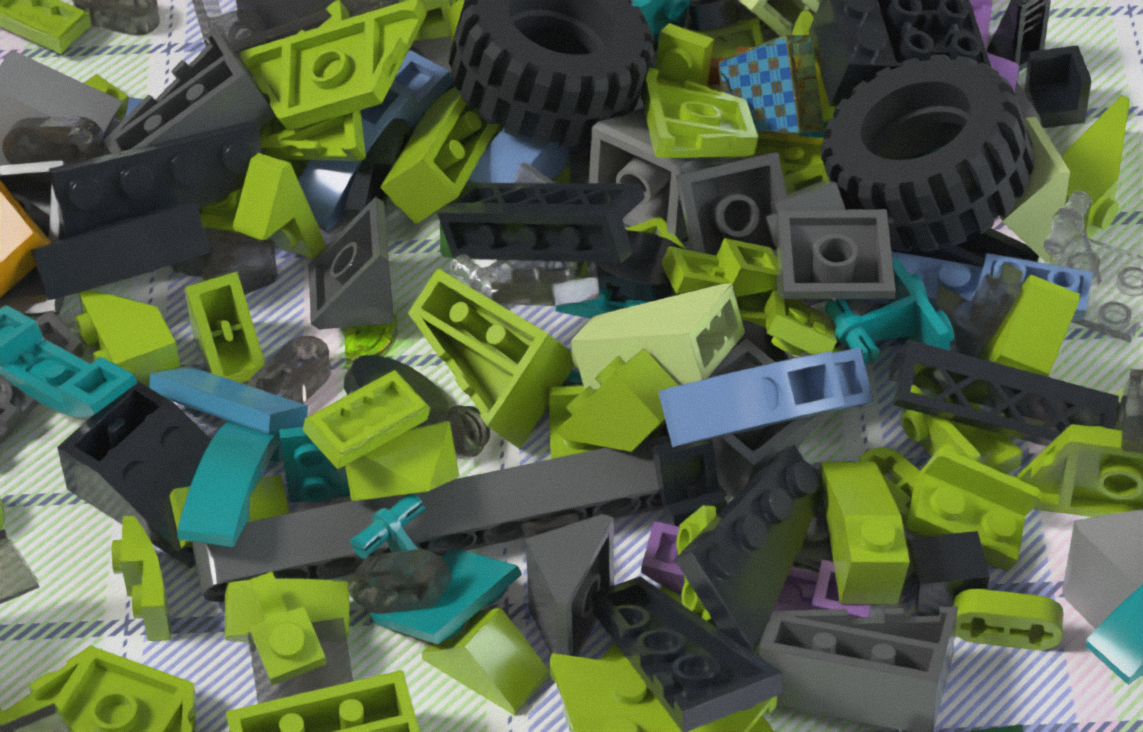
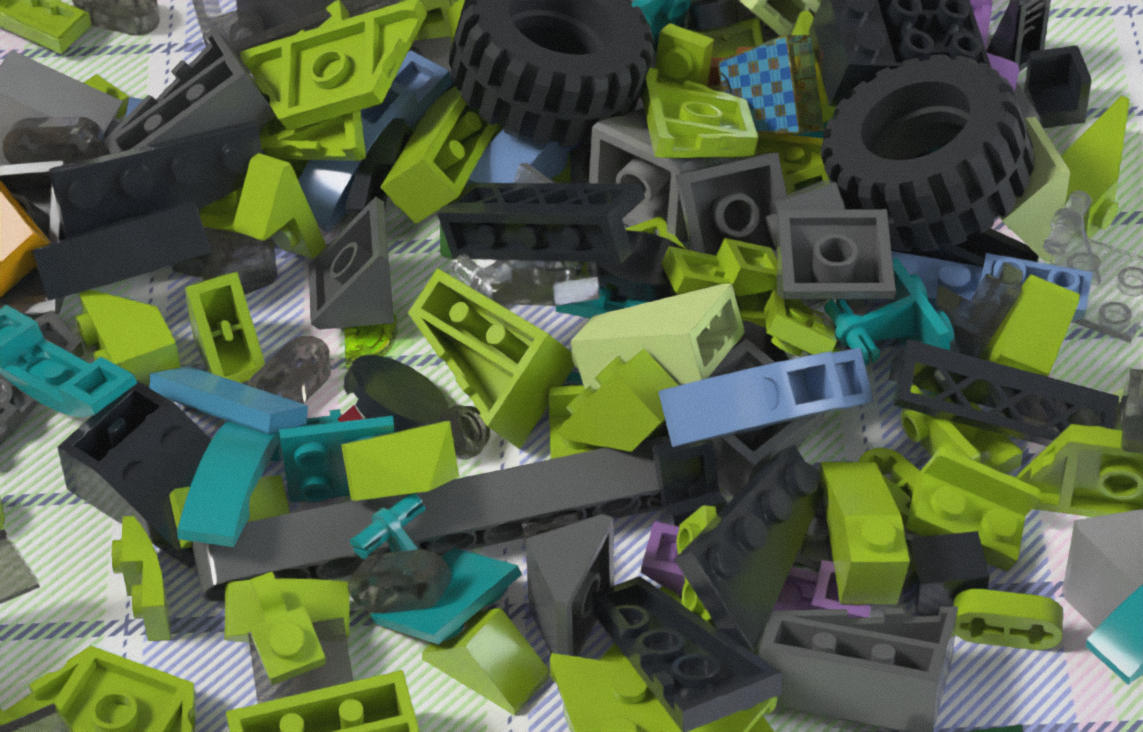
lime plate [303,370,430,469] -> none

